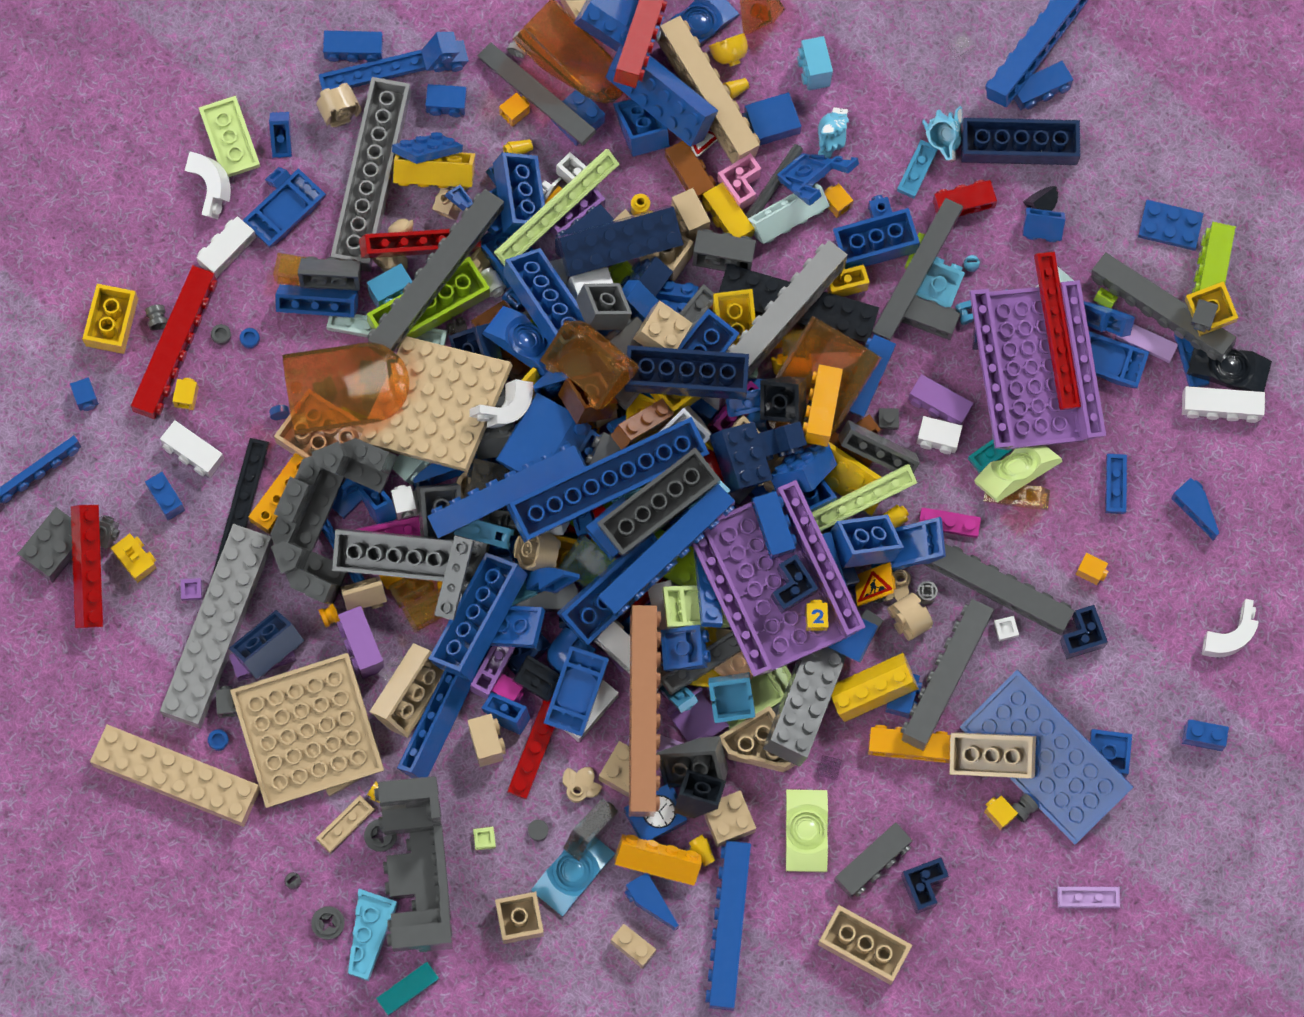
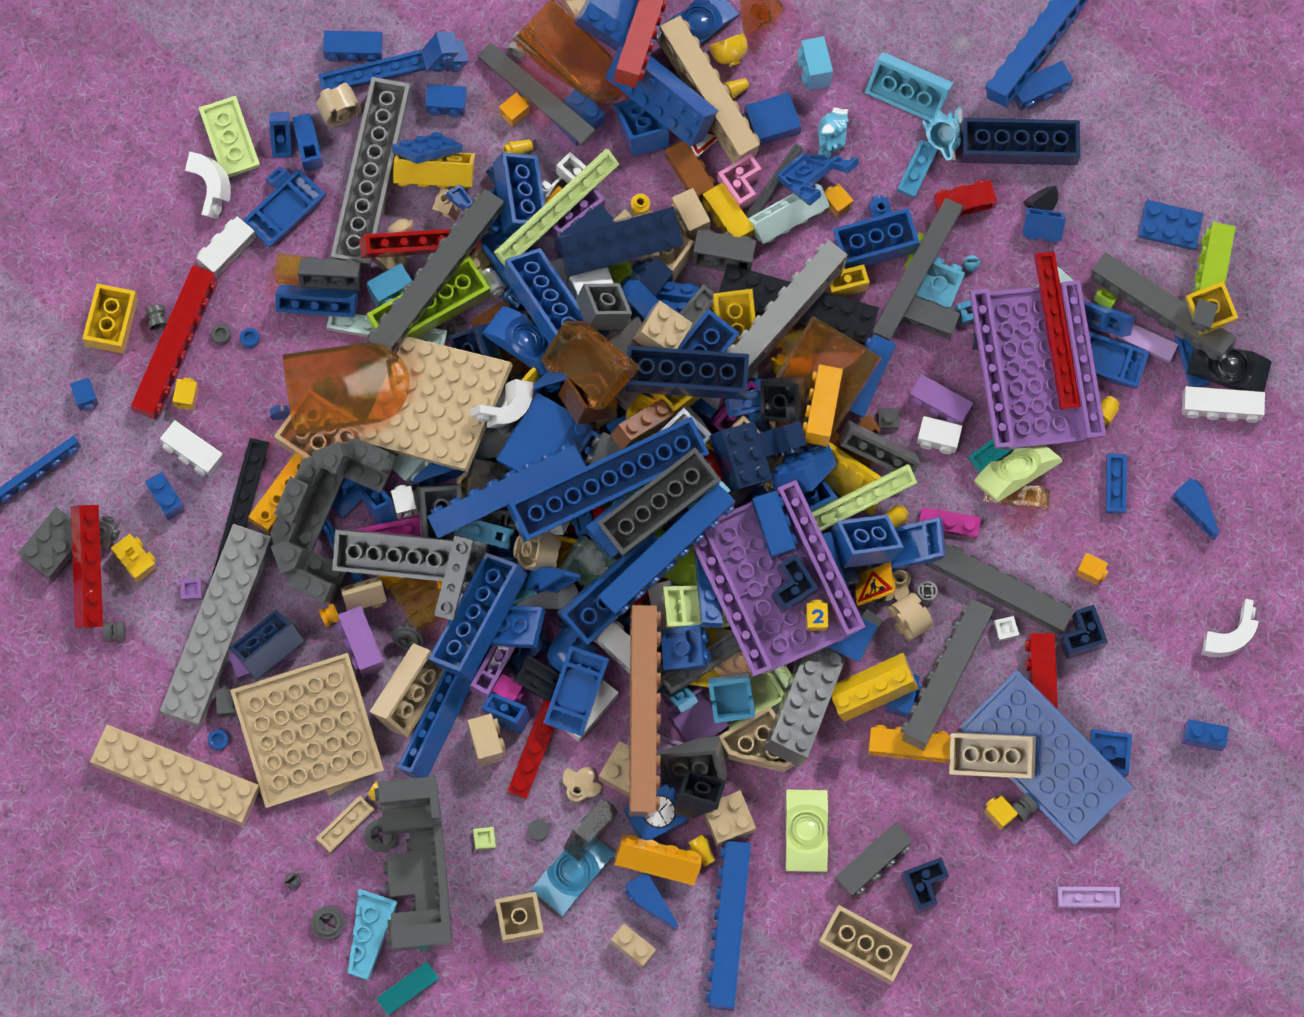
none -> dark grey wheel [103,621,126,643]
none -> blue slope [292,113,323,171]
none -> dark grey gear [392,624,424,650]
none -> medium azure slope [865,52,953,121]
none -> red brick [1025,633,1058,709]
none -> yellow brick [1101,396,1120,426]

